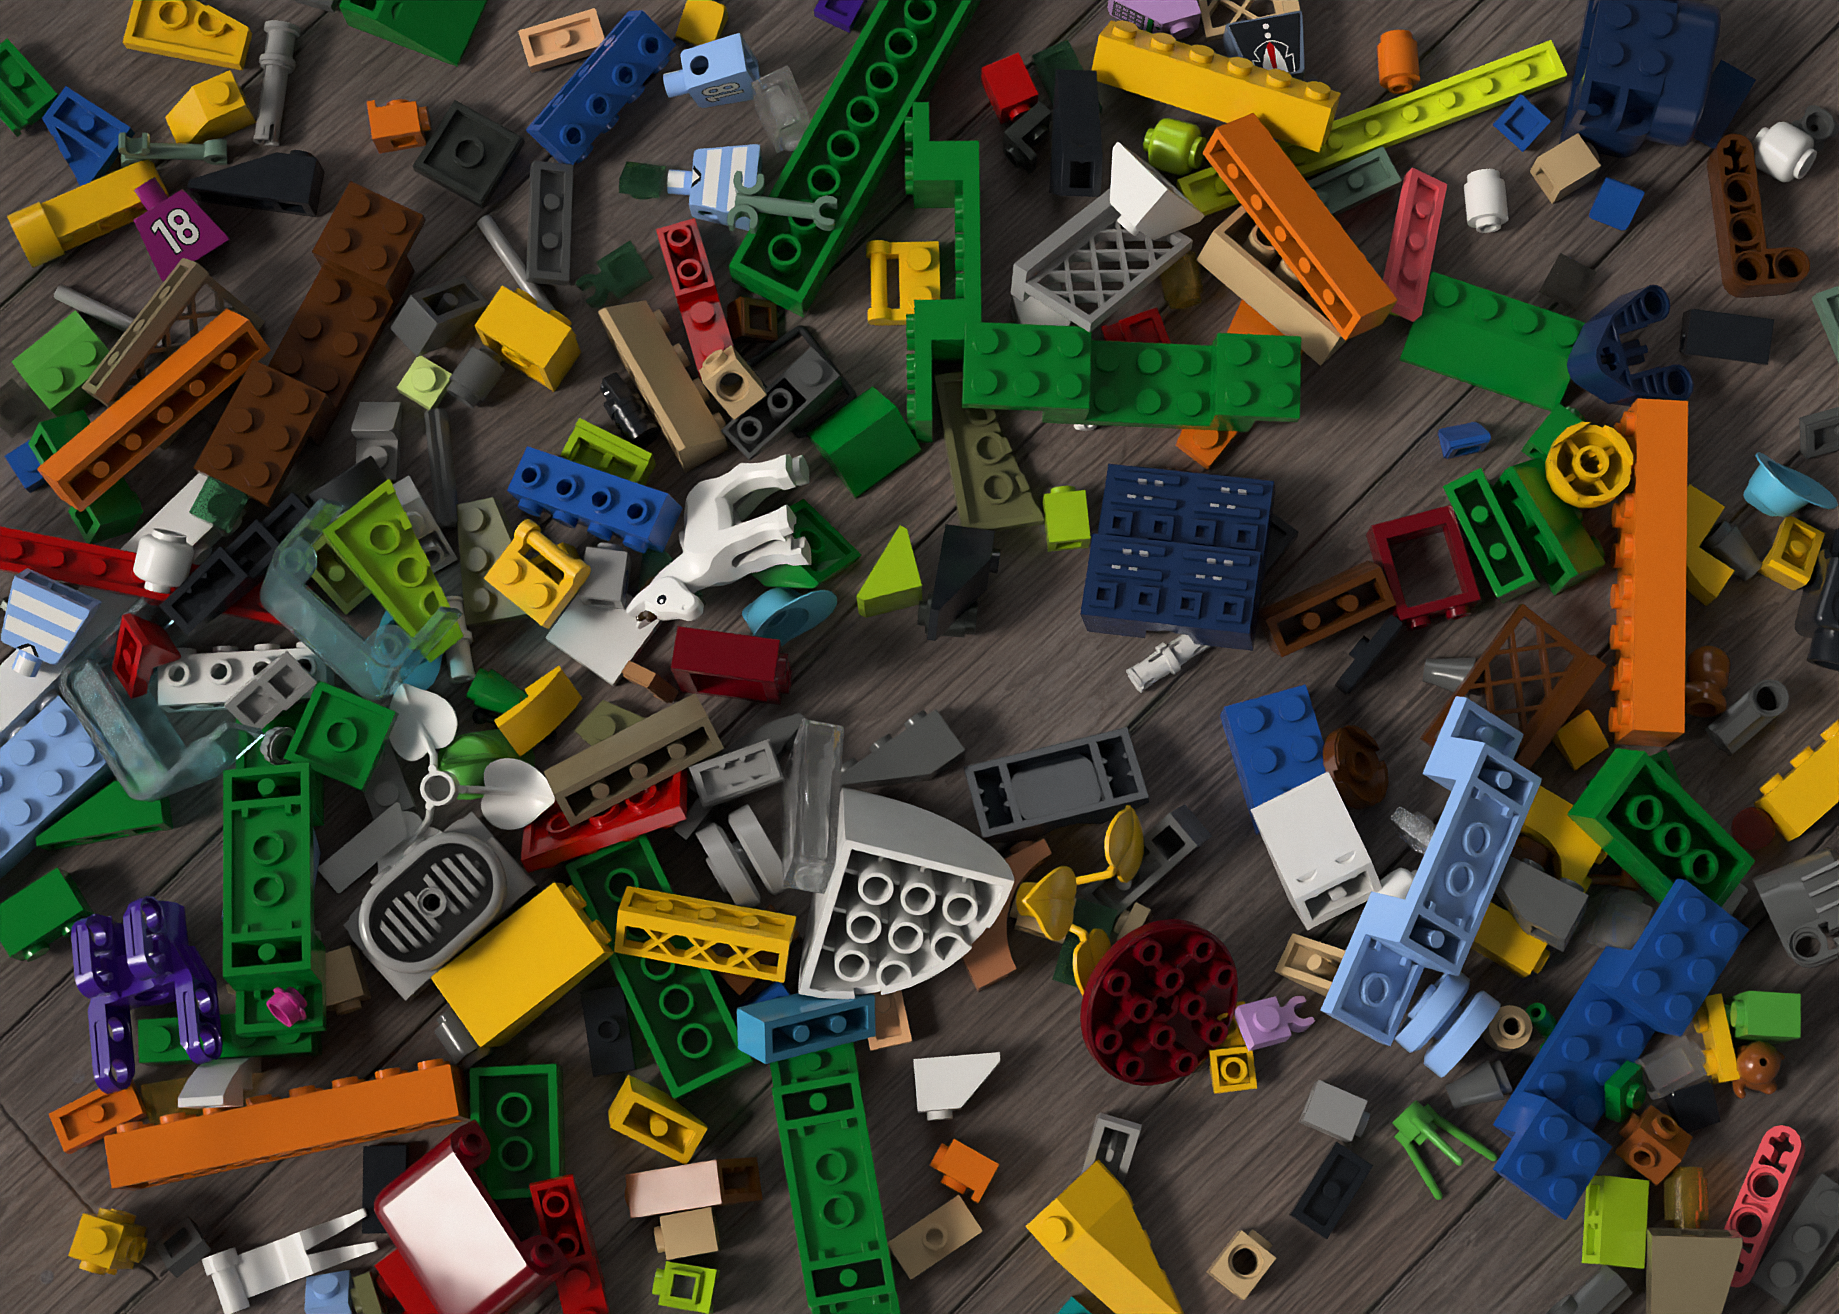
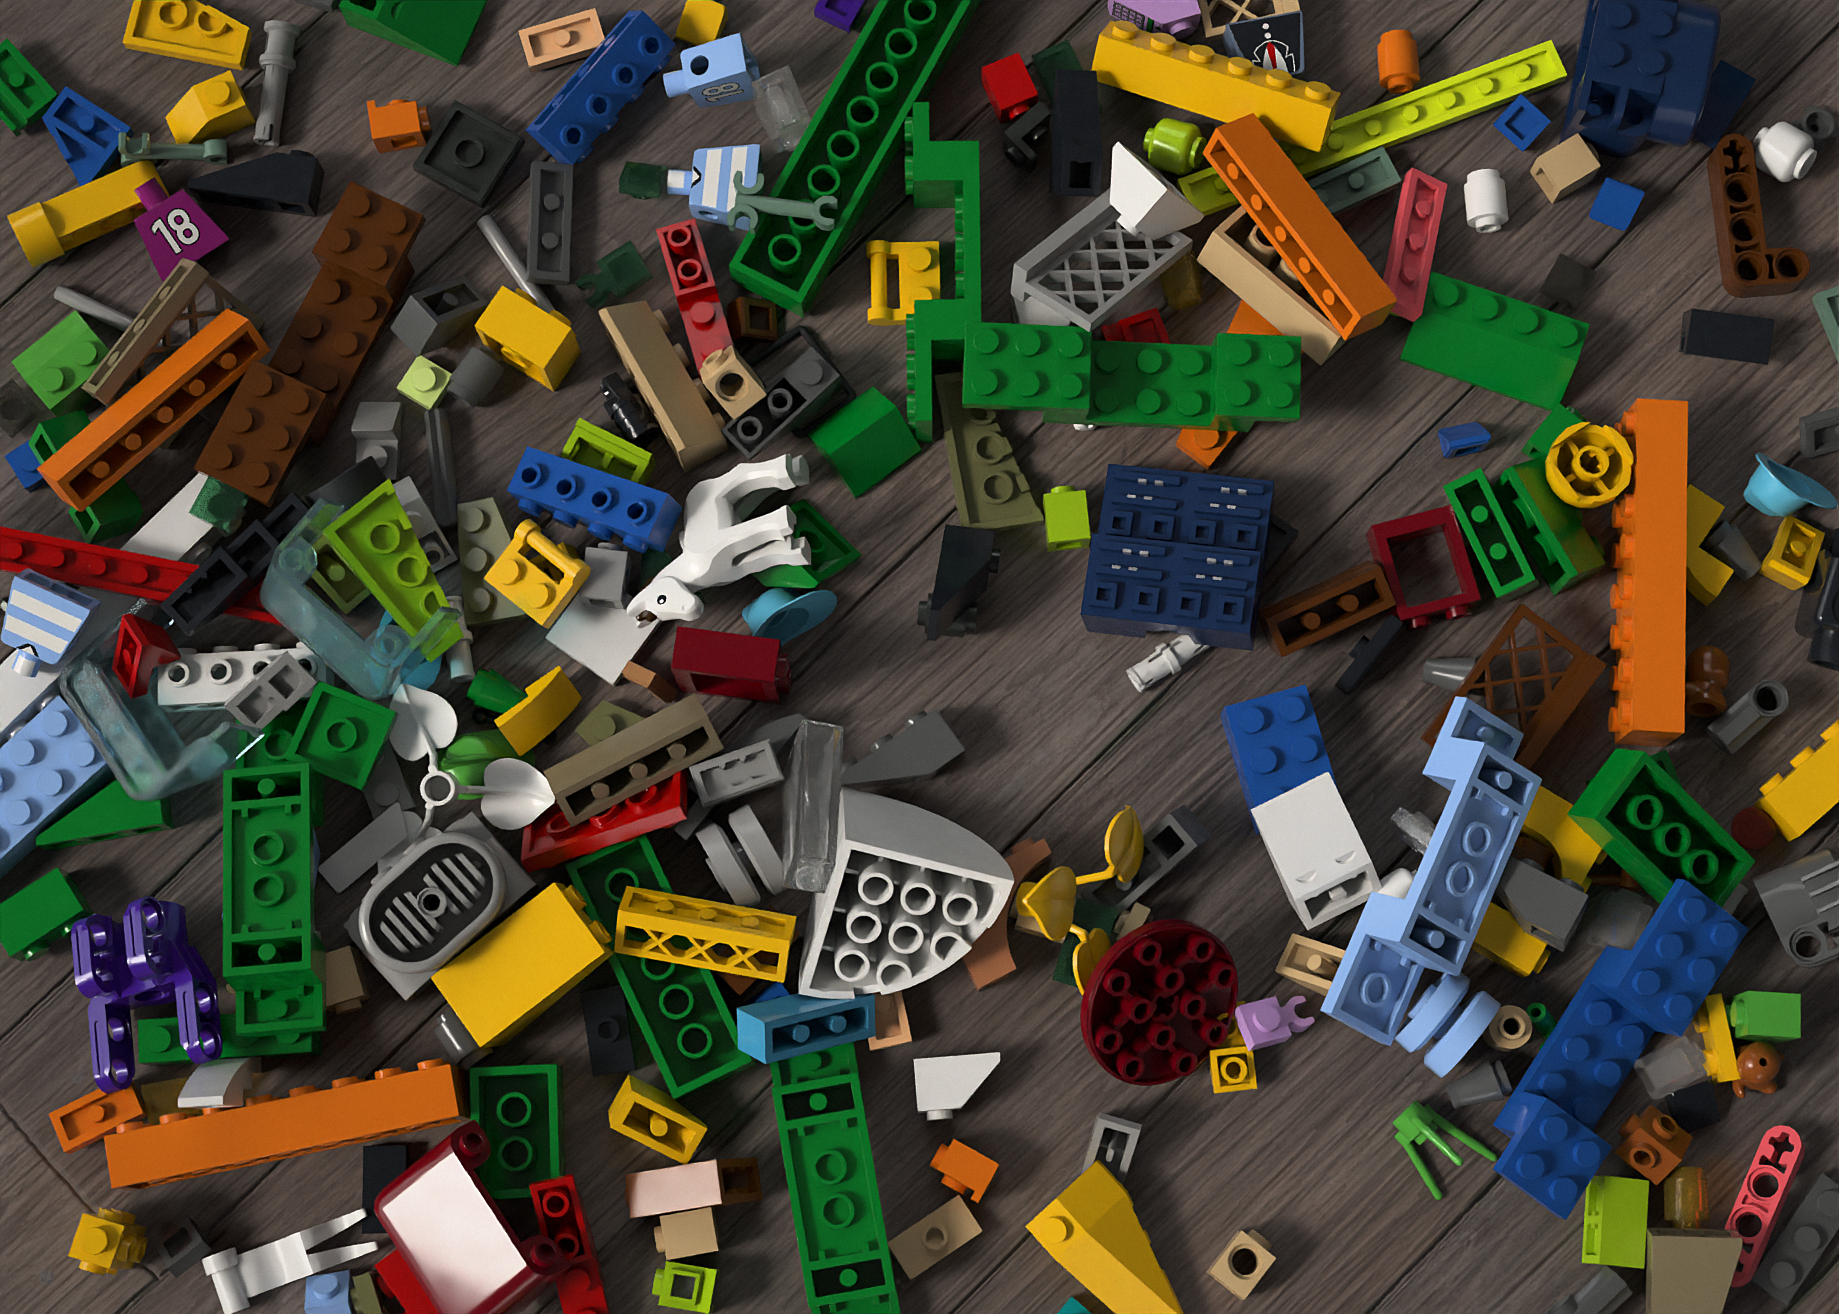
white head [133,528,194,594] -> none
light grey piece [260,727,295,765] -> none
dark pink plate [266,987,307,1027] -> none
lime slope [856,525,923,618] -> none
black slope [964,727,1149,843] -> none
black plate [1289,1141,1373,1239] -> none
light grey brick [1299,1080,1370,1143] -> none
reddish brown tile [1323,725,1389,810] -> none
yellow slope [1552,709,1609,771] -> none
dark blue connector [1567,285,1694,407] -> none
green plate [1605,1061,1646,1123] -> none

